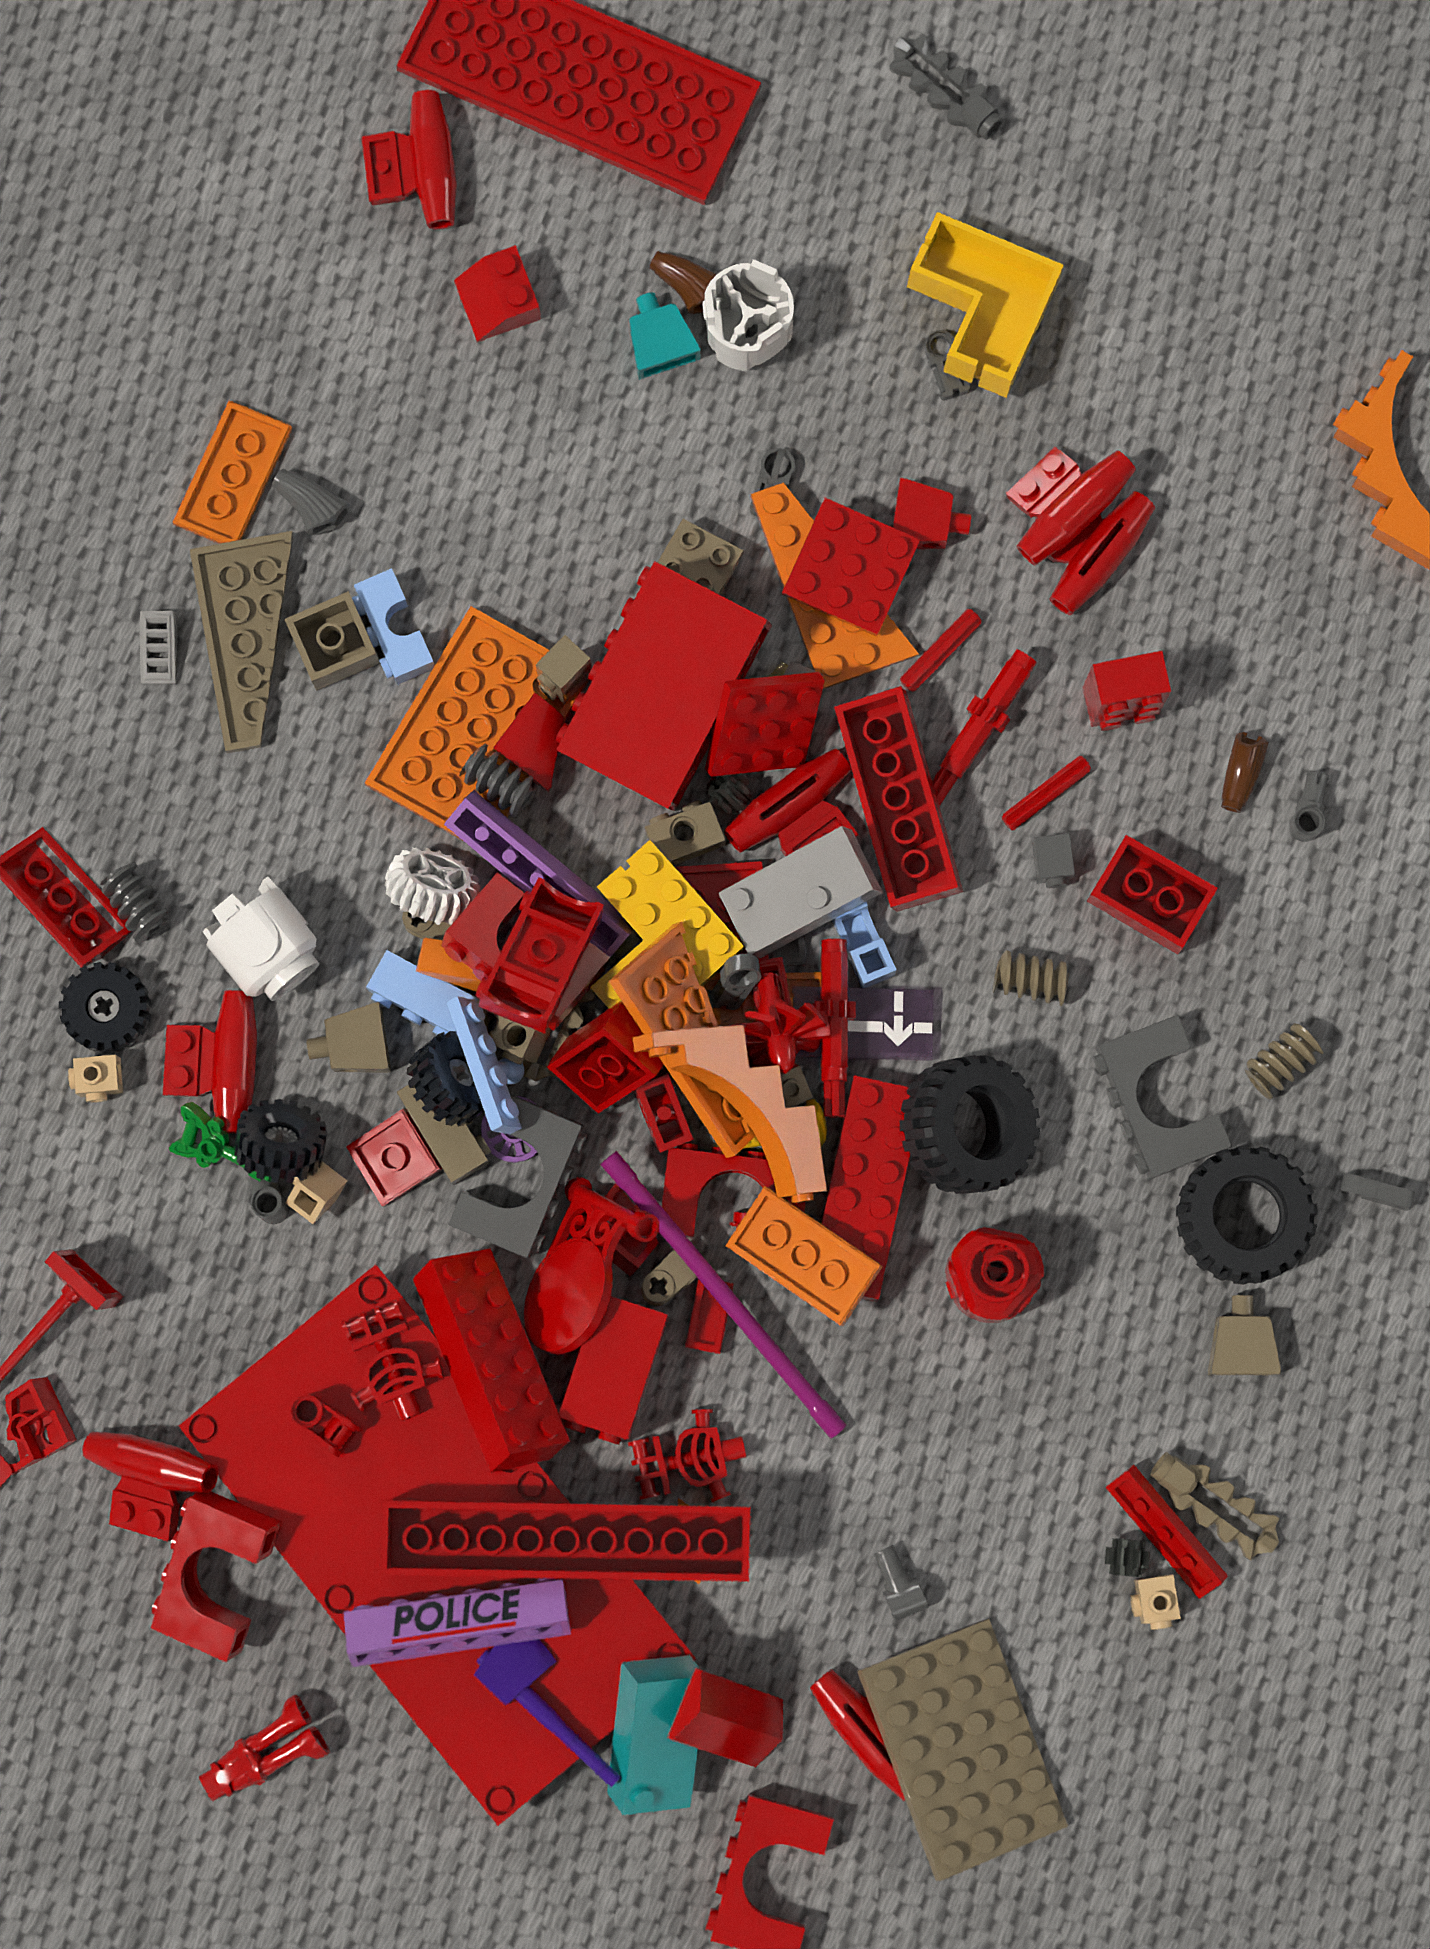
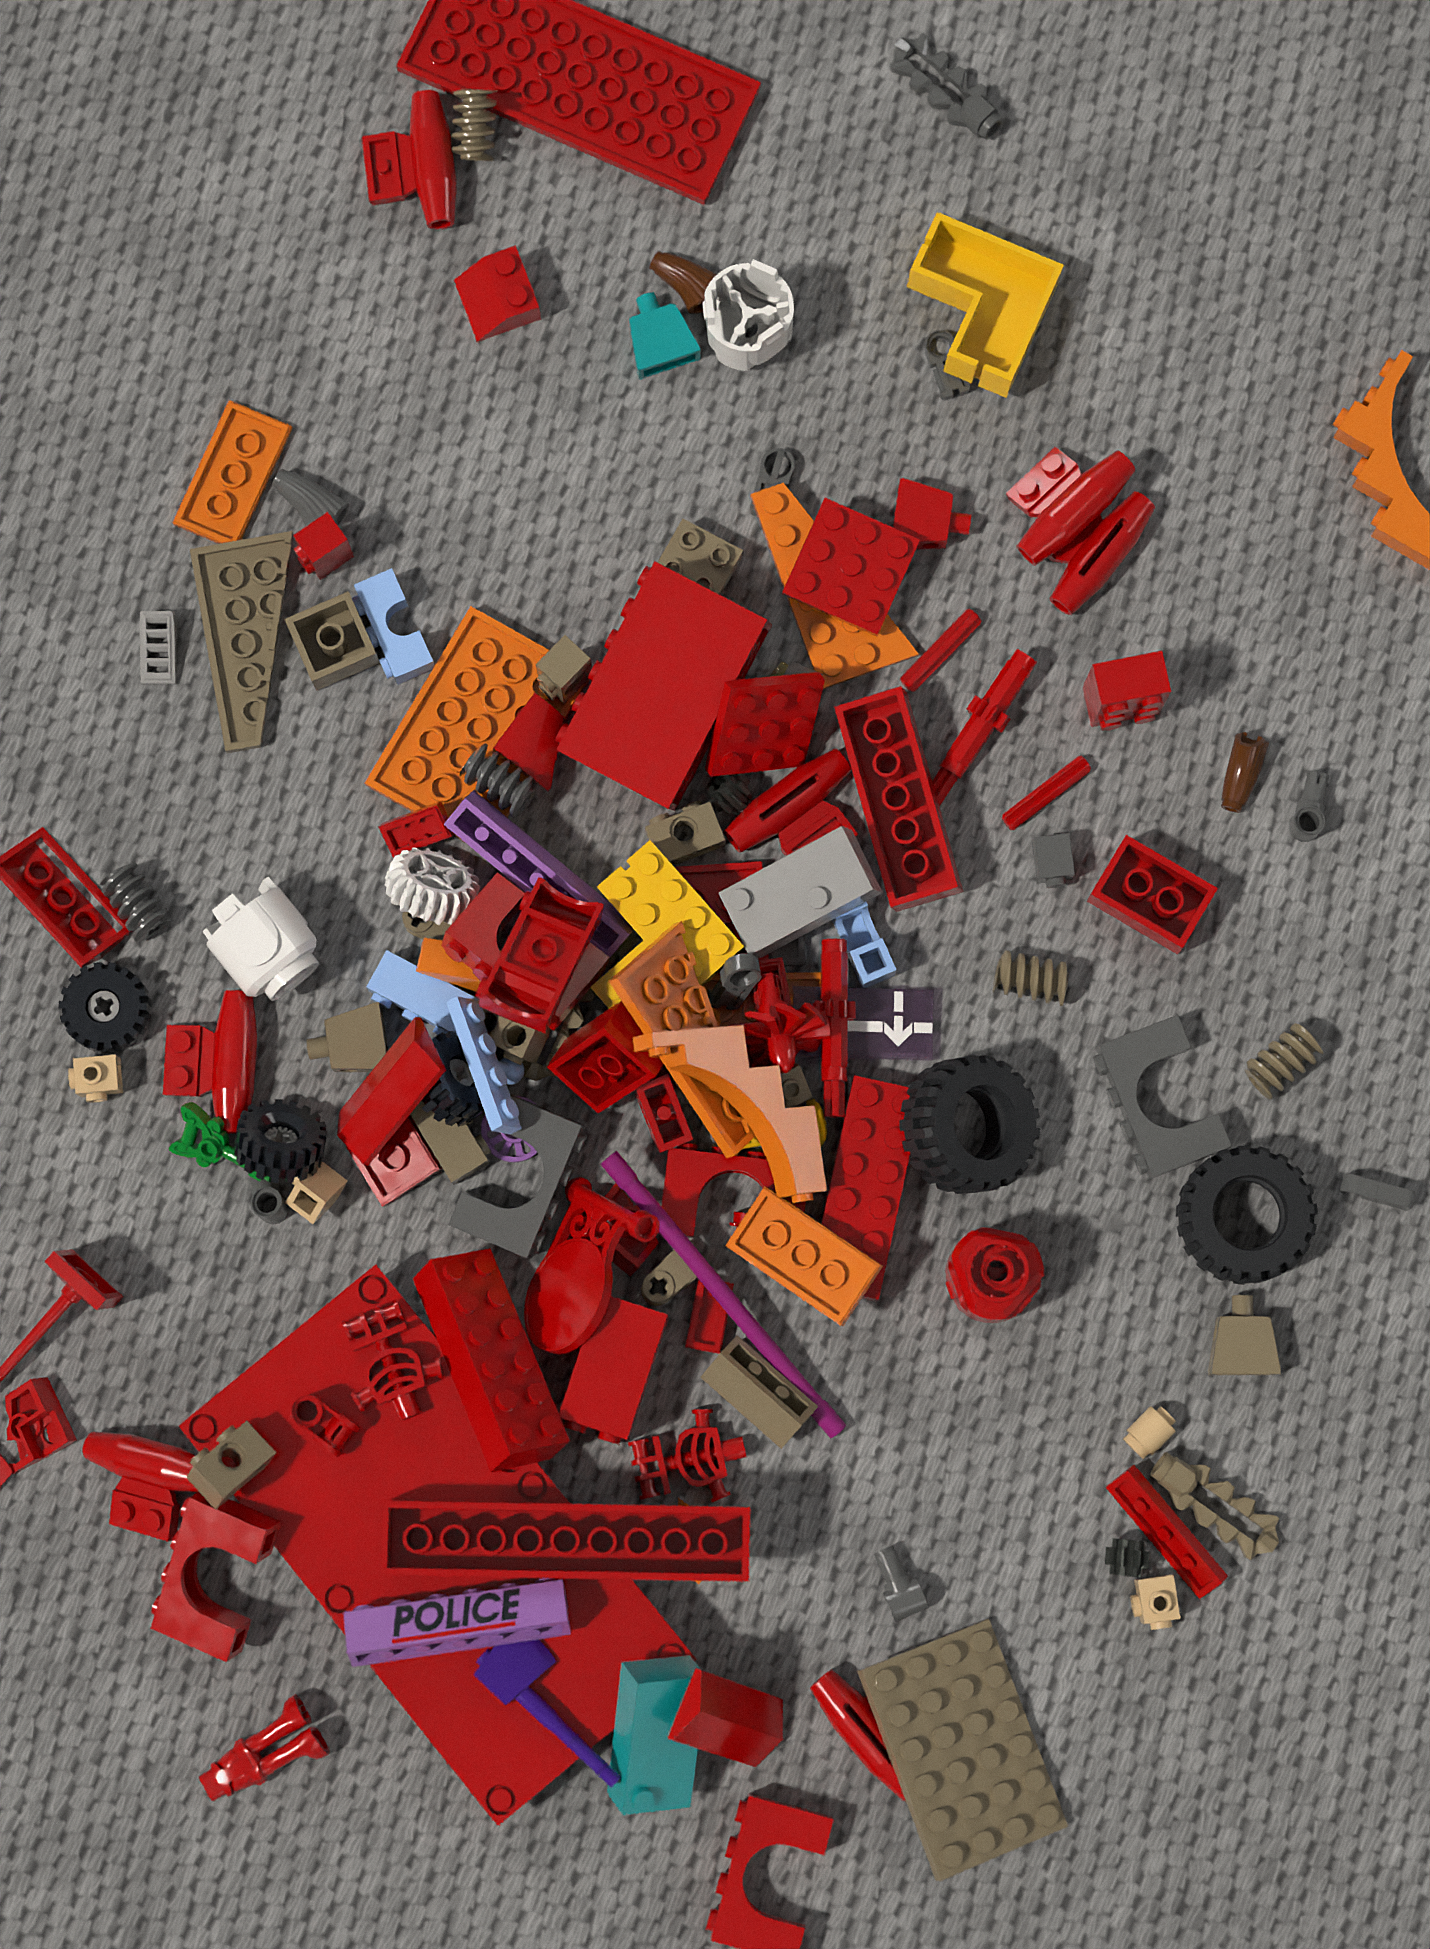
none -> dark tan brick [186,1421,276,1510]
none -> red brick [293,512,354,580]
none -> red slope [337,1017,446,1165]
none -> red plate [378,801,455,858]
none -> dark tan piece [452,89,497,161]
none -> dark tan brick [700,1335,818,1449]
none -> tan brick [1123,1406,1176,1459]

